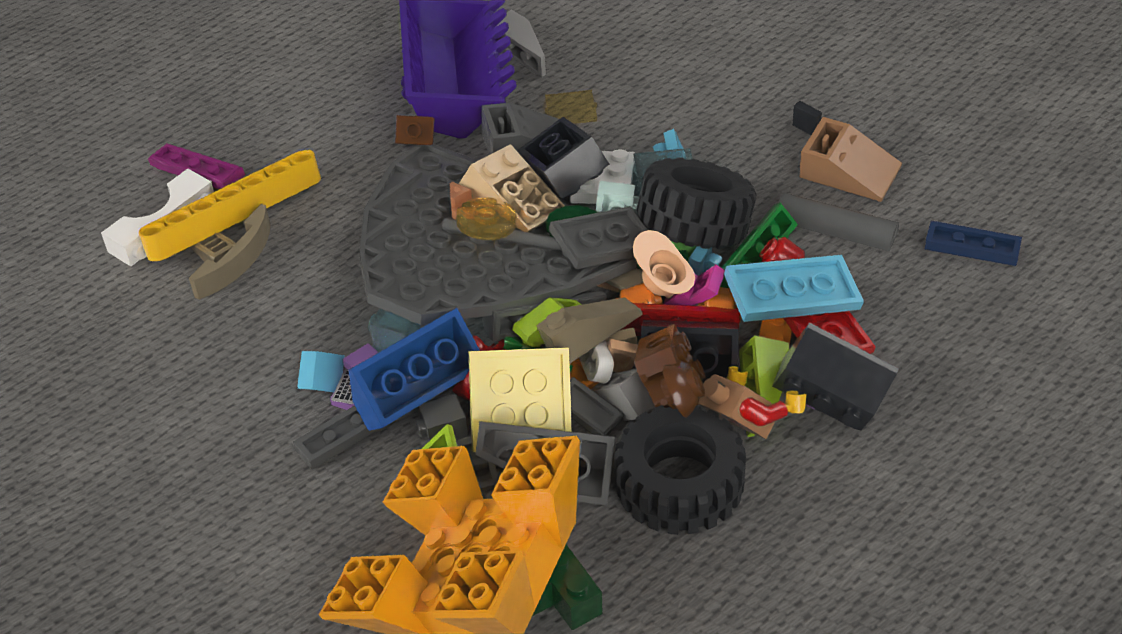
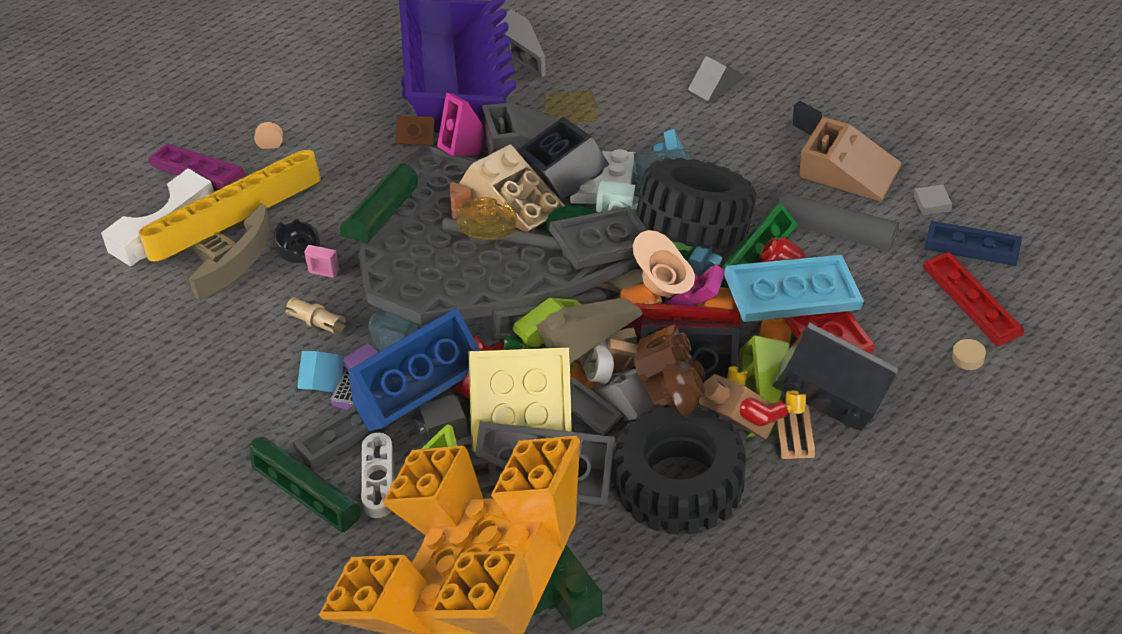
none -> dark green brick [249,437,362,533]
none -> light nougat tile [254,122,283,149]
none -> black hair [273,219,320,263]
none -> tan pin [286,297,346,335]
none -> bright pink tile [304,245,340,278]
none -> dark green brick [340,163,418,243]
none -> white beam [361,433,394,518]
none -> dark pink slope [437,93,485,156]
none -> slope [688,56,744,104]
none -> light nougat tile [776,404,815,459]
none -> light grey tile [914,185,952,215]
none -> red tile [923,252,1024,347]
none -> tan tile [952,339,986,370]

